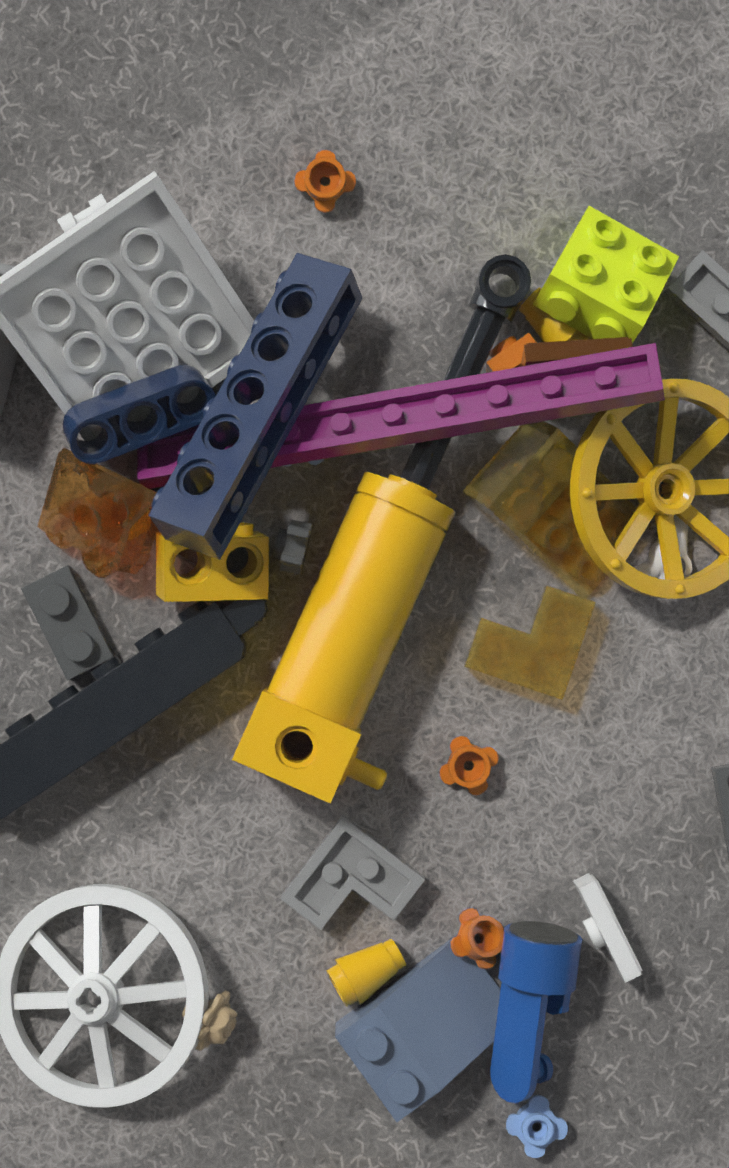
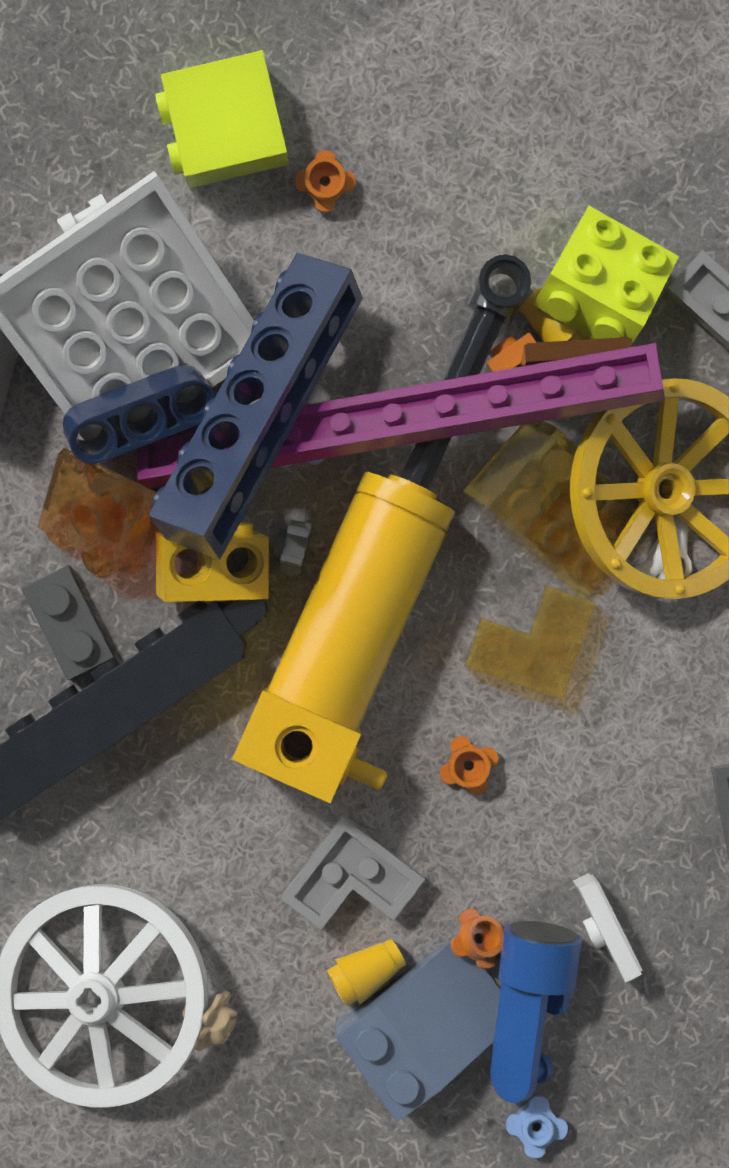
none -> neon yellow brick [155,50,289,188]

